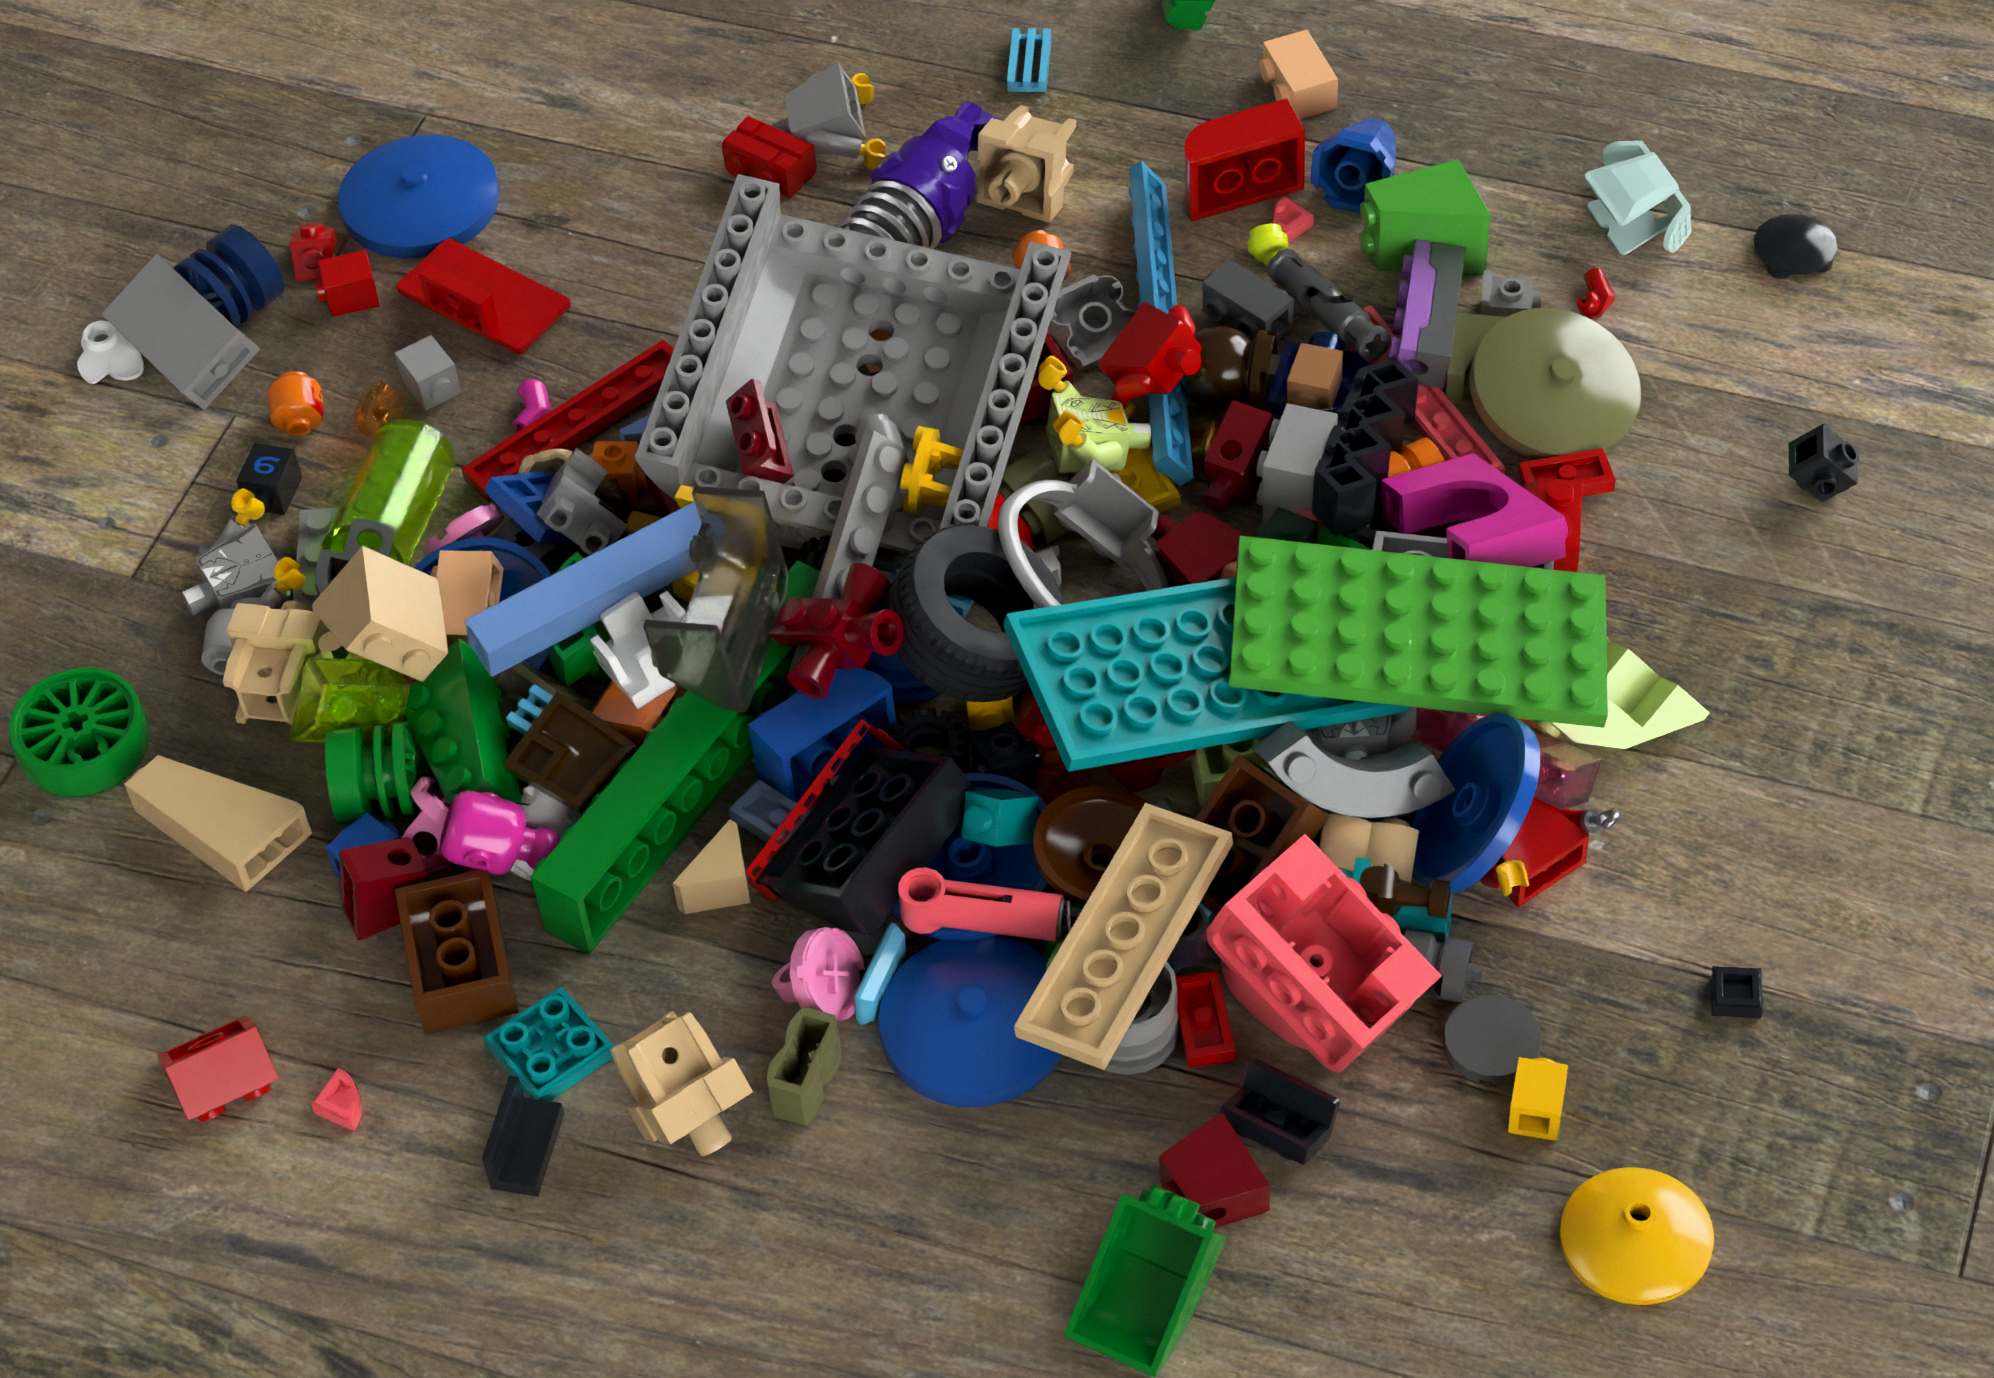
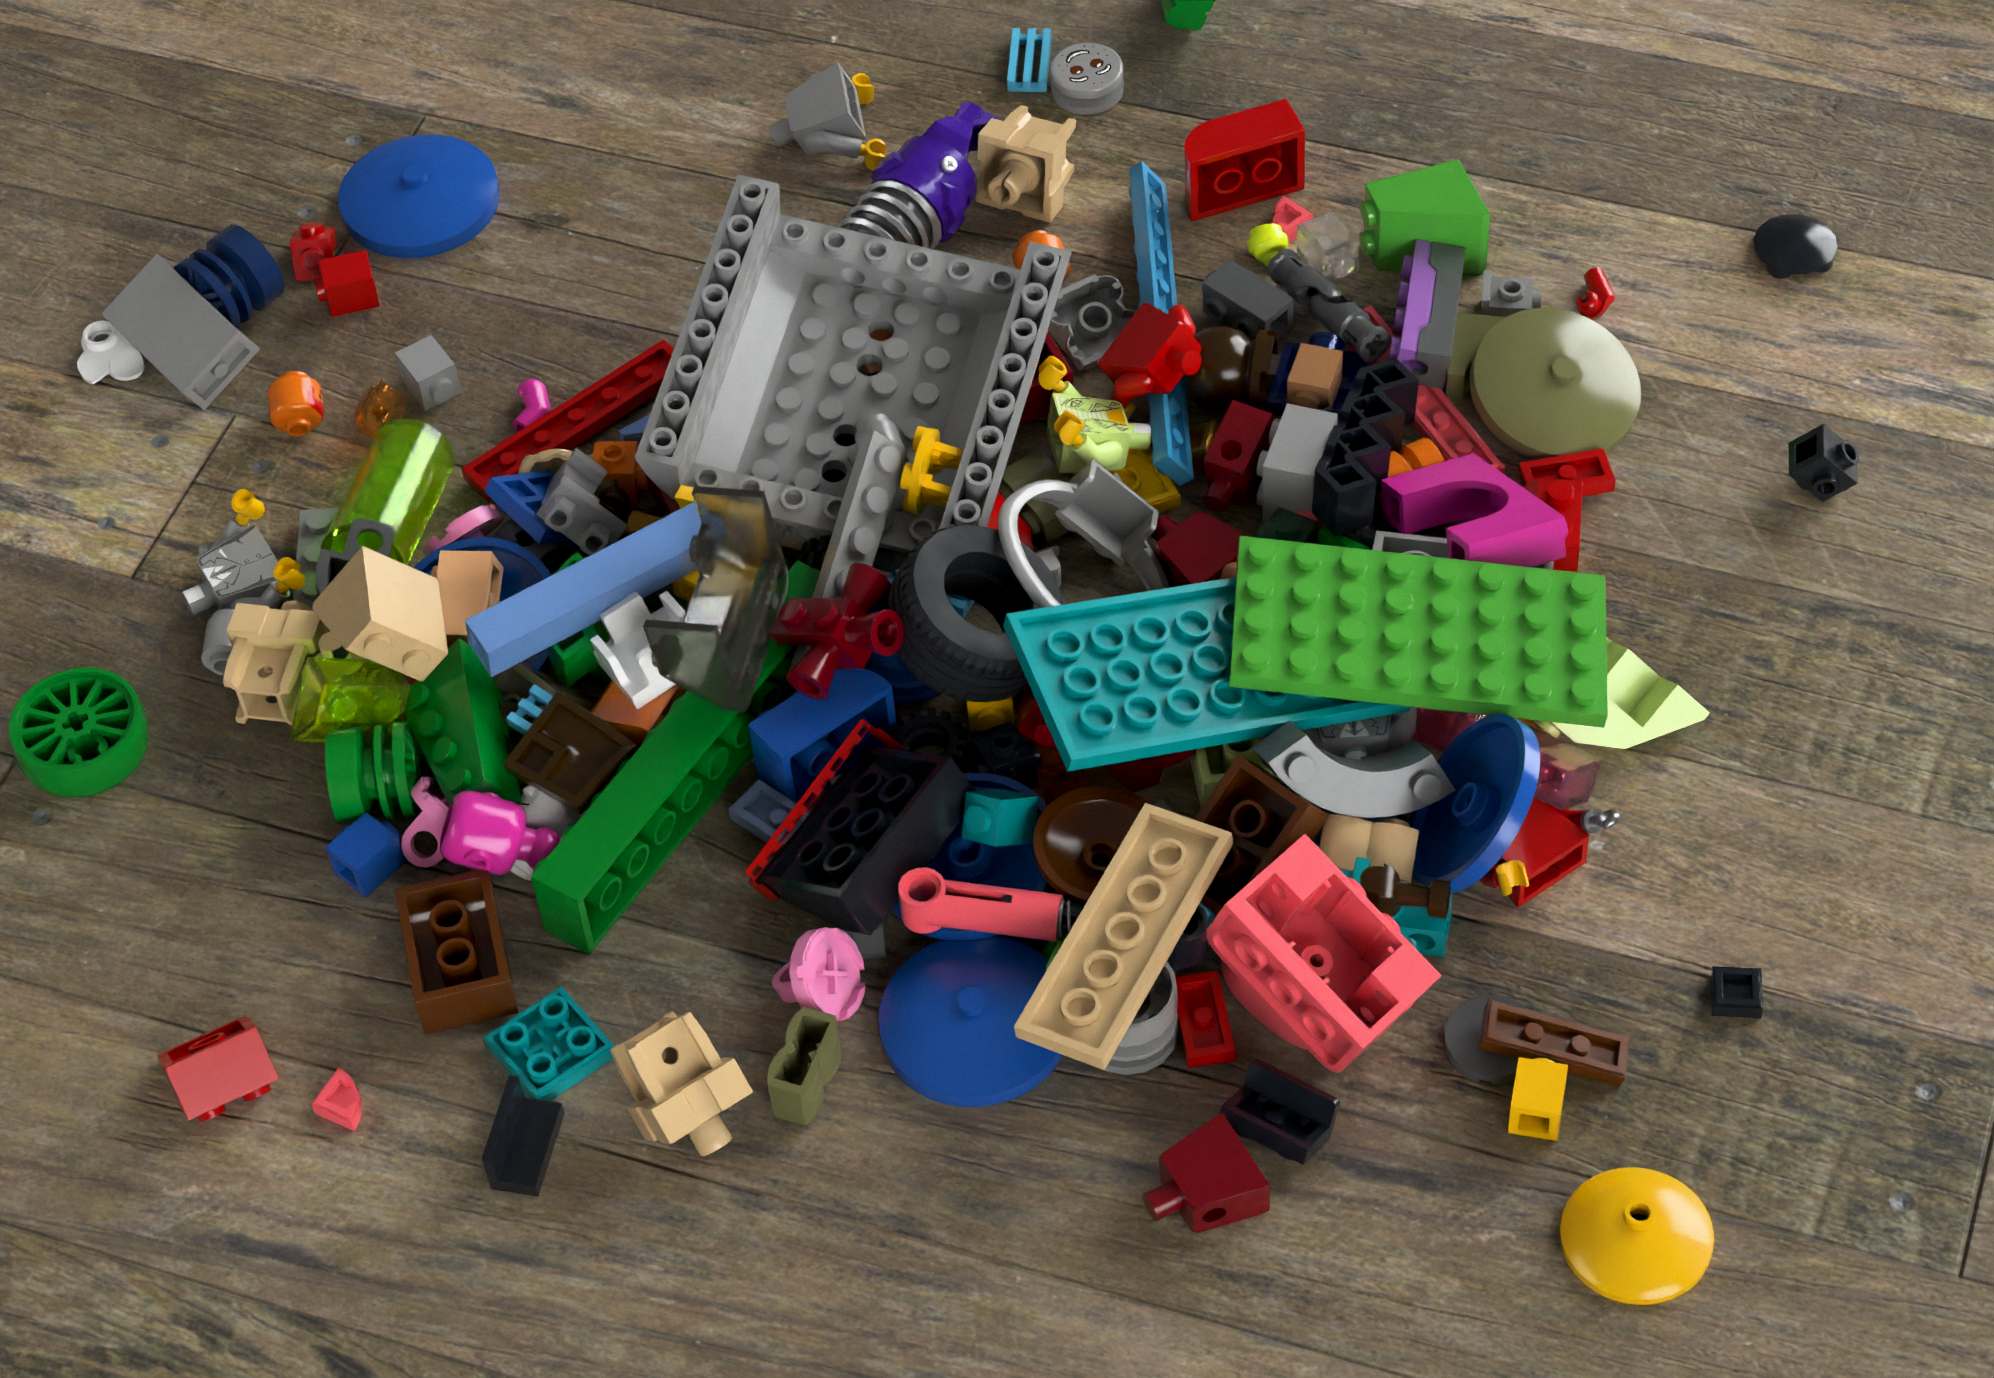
tan slope [124,755,312,893] -> none
black brick [236,443,302,515] -> none
dark red torso [339,838,451,941] -> none
red bracket [396,238,571,355] -> none
tan slope [673,819,751,914] -> none
red brick [722,116,817,198] -> none
dark red bracket [726,379,794,484] -> none
medium azure tile [854,922,906,1025] -> none
green piece [1063,1184,1227,1378] -> none
light nougat brick [1259,30,1338,120] -> none
blue cone [1310,117,1396,214] -> none
dark grey wheel [1404,929,1483,1003] -> none
light aqua piece [1585,141,1691,255] -> none
none -> light grey head [1050,43,1124,115]
none -> clear brick [1297,211,1358,282]
none -> reddish brown tile [1479,999,1630,1087]

